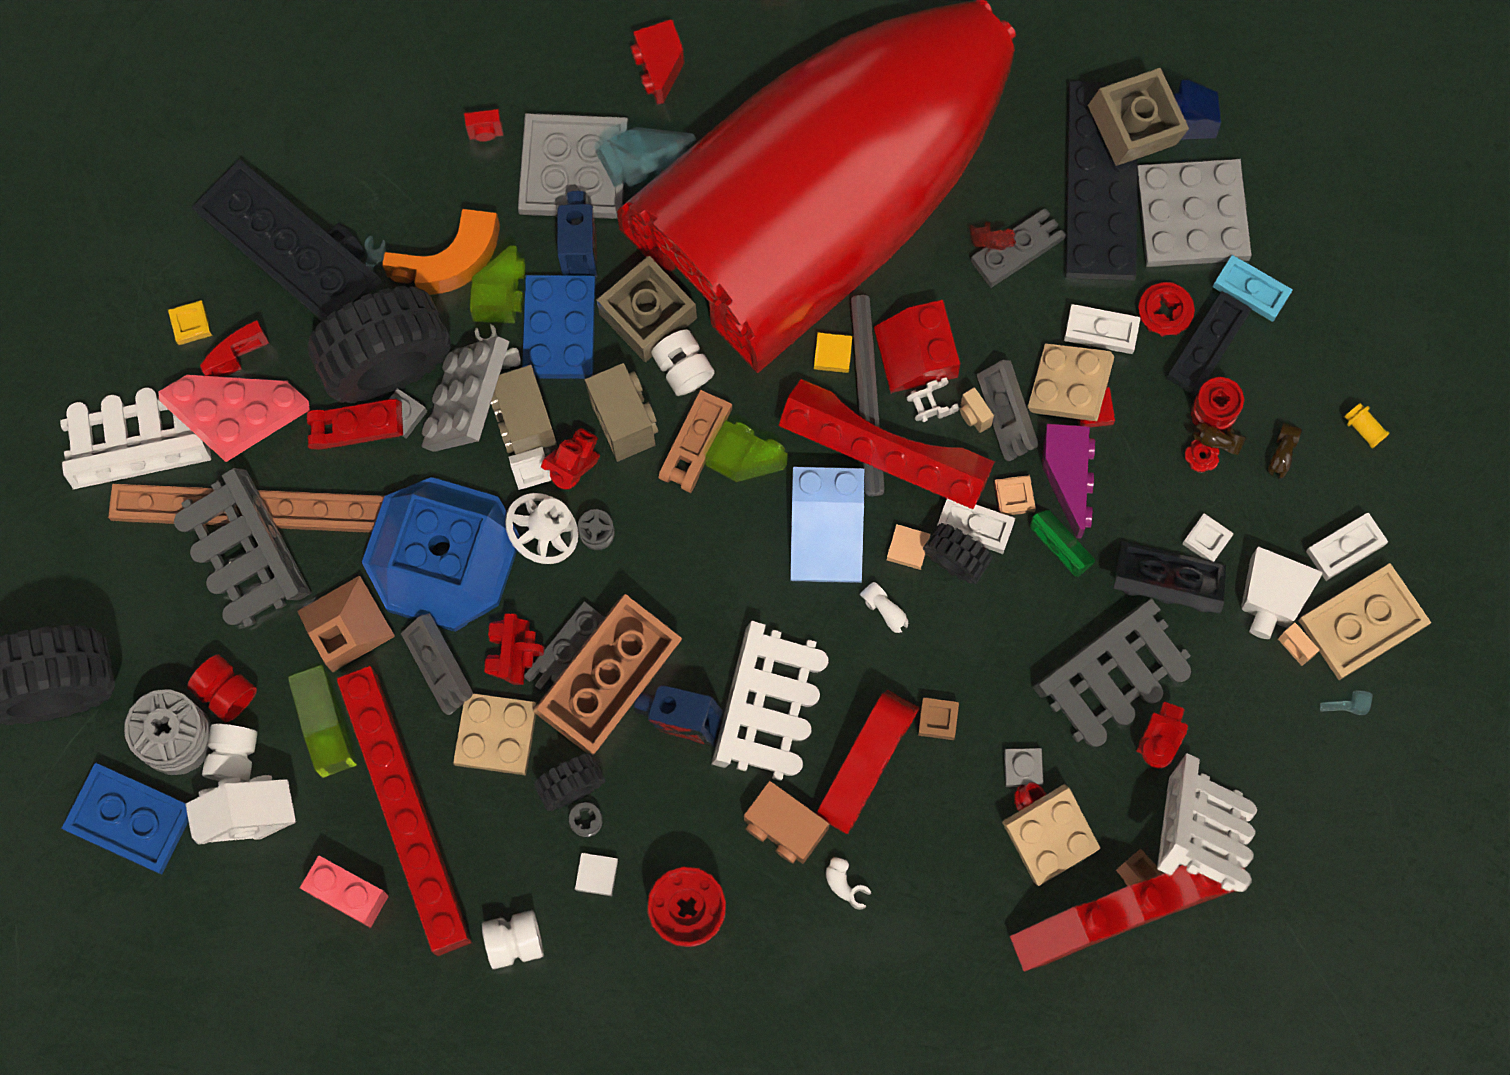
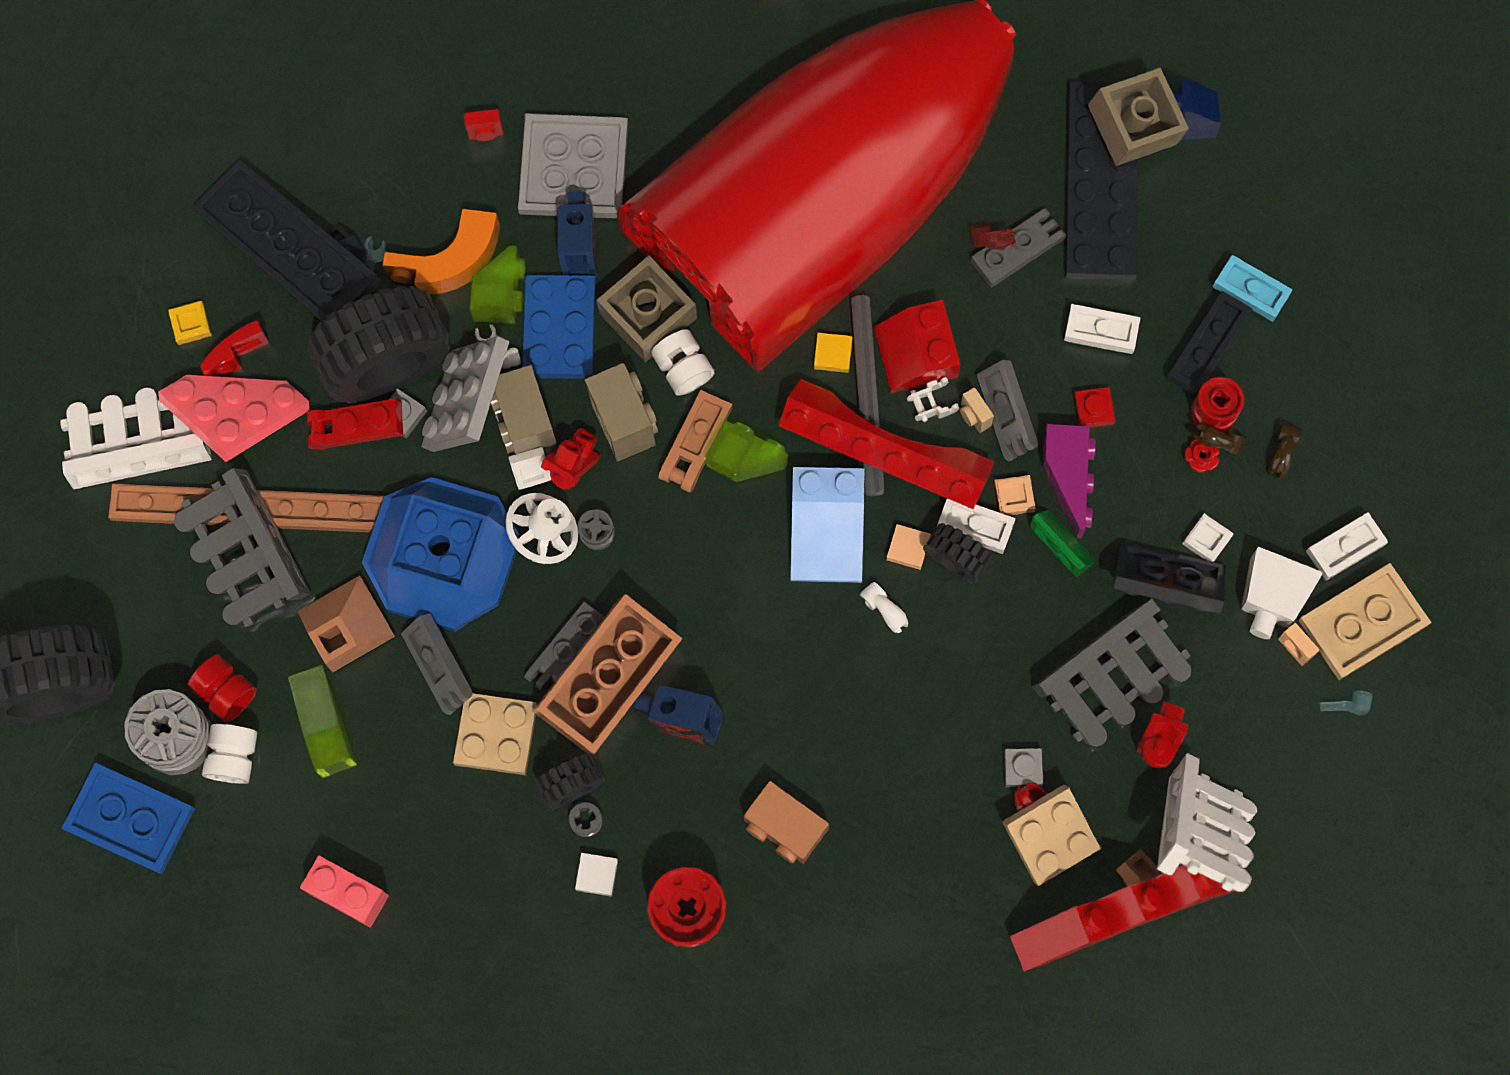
white hinge [186,775,296,844] -> none
red brick [336,666,472,956] -> none
white wheel [482,910,544,969] -> none
red hips [484,614,545,685] -> none
clear light blue slope [595,127,696,187] -> none
red slope [630,19,684,105] -> none
white fence [711,621,828,781] -> none
red beam [816,690,919,835] -> none
white arm [826,857,871,910] -> none
medium nougat plate [918,698,959,740] -> none
tan plate [1028,344,1114,421] -> none
light grey plate [1137,159,1251,267] -> none
red gear [1138,282,1195,337] -> none
yellow pin [1344,403,1390,449] -> none

